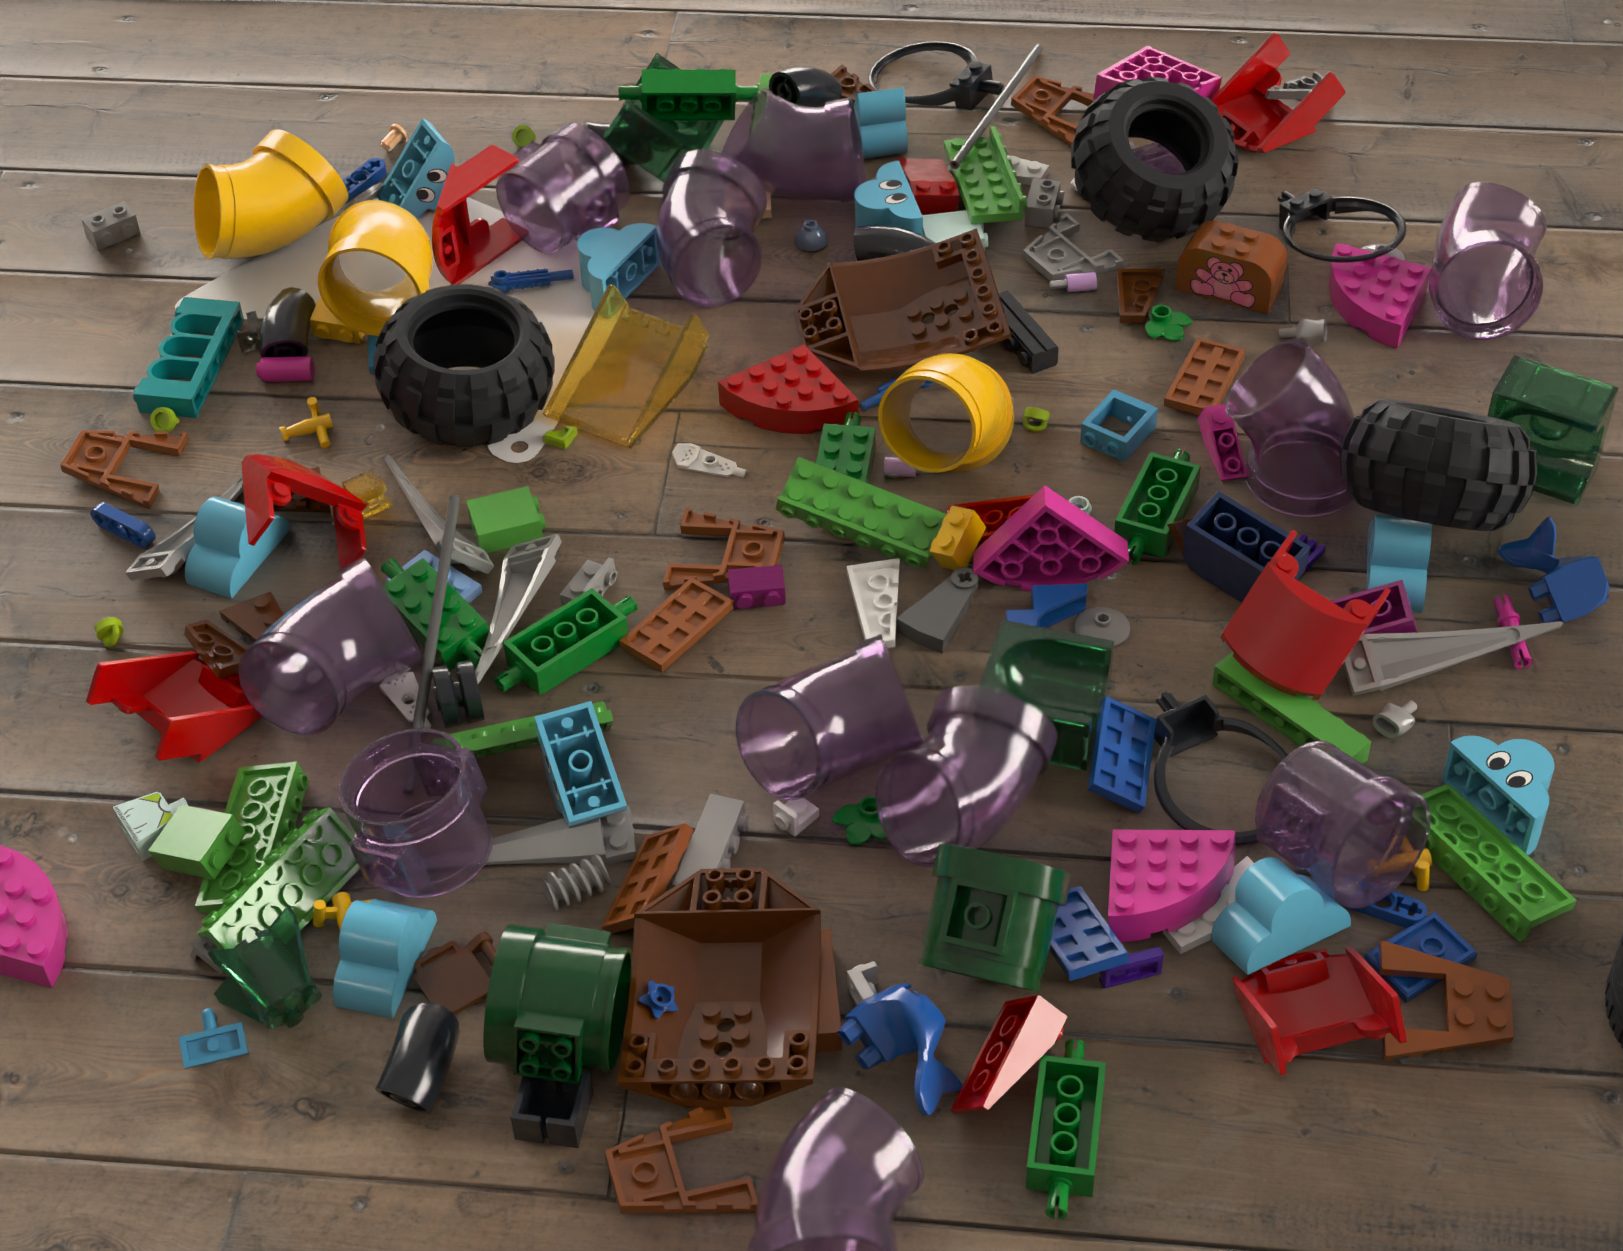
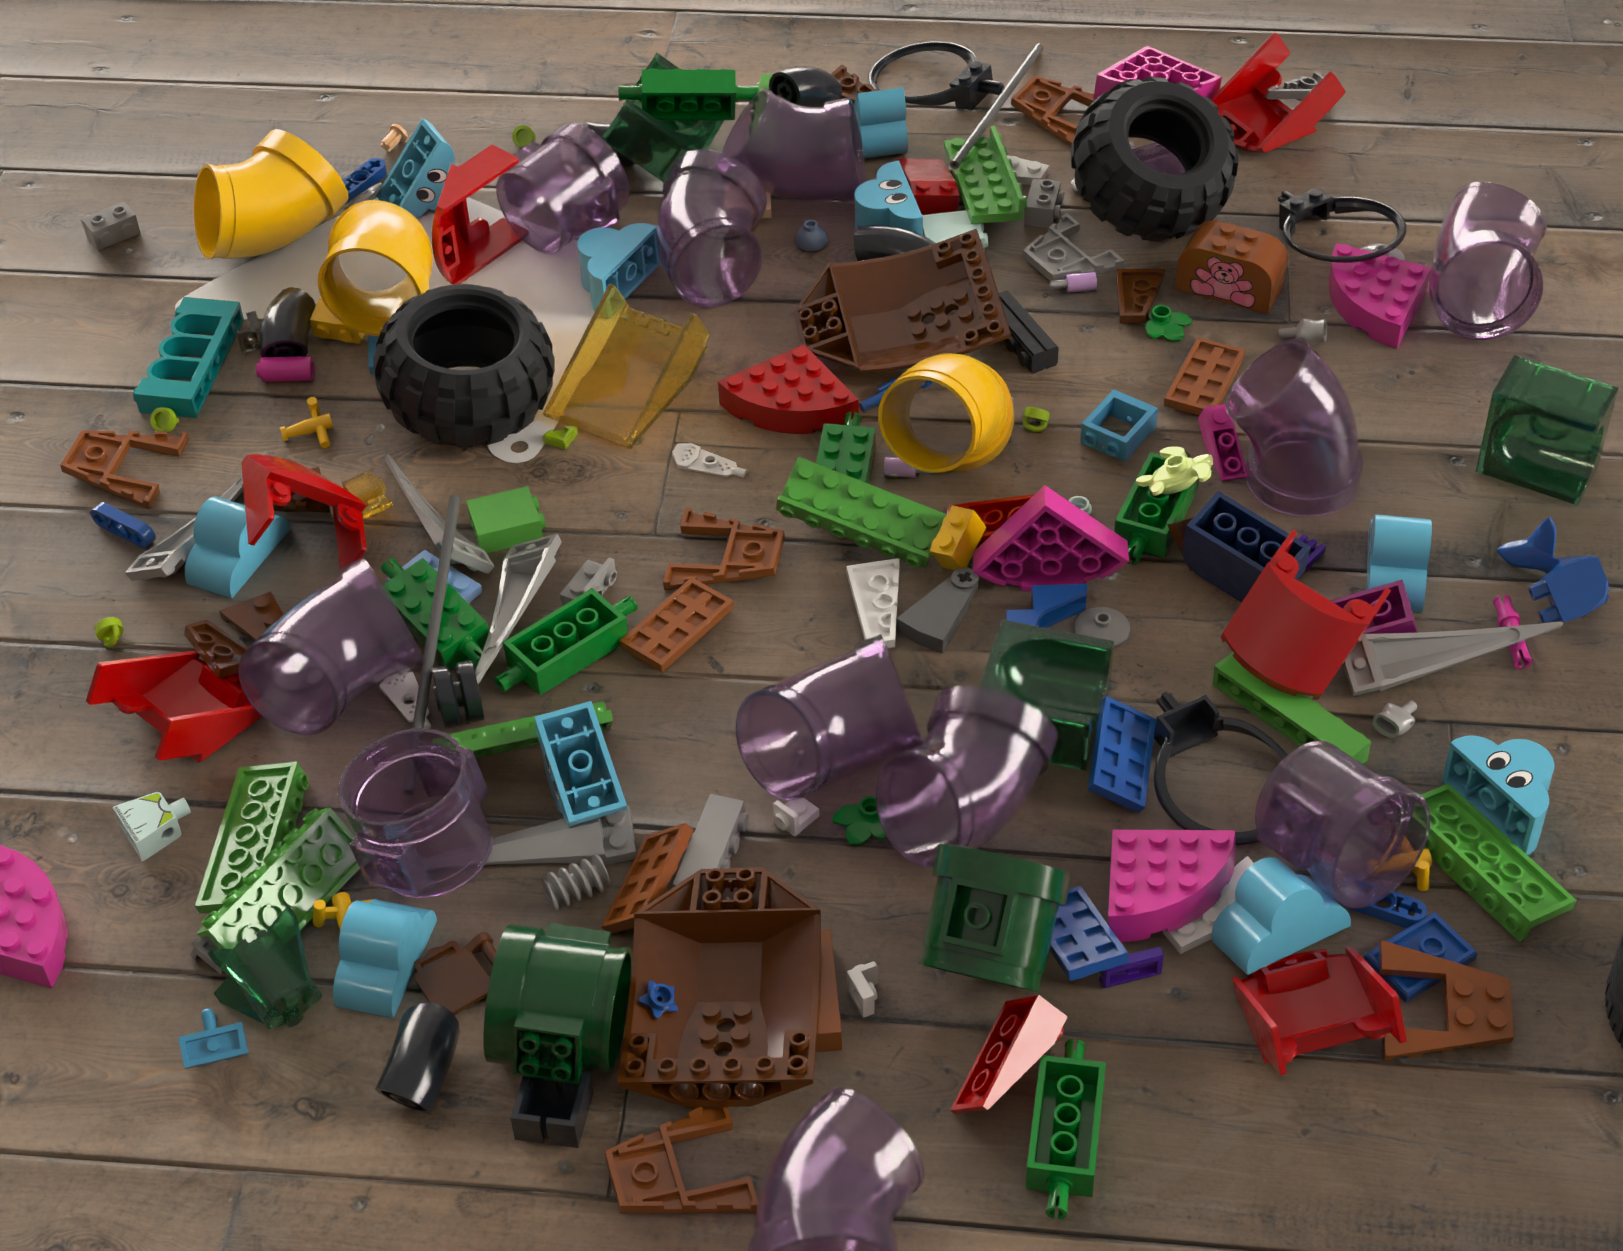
brick [148,805,246,880] -> none
blue piece [488,268,574,294] -> none
magenta brick [728,565,786,610] -> none
blue hips [837,983,963,1116] -> none
black tyre [1339,399,1537,531] -> none
none -> yellowish green animal [1136,447,1213,496]

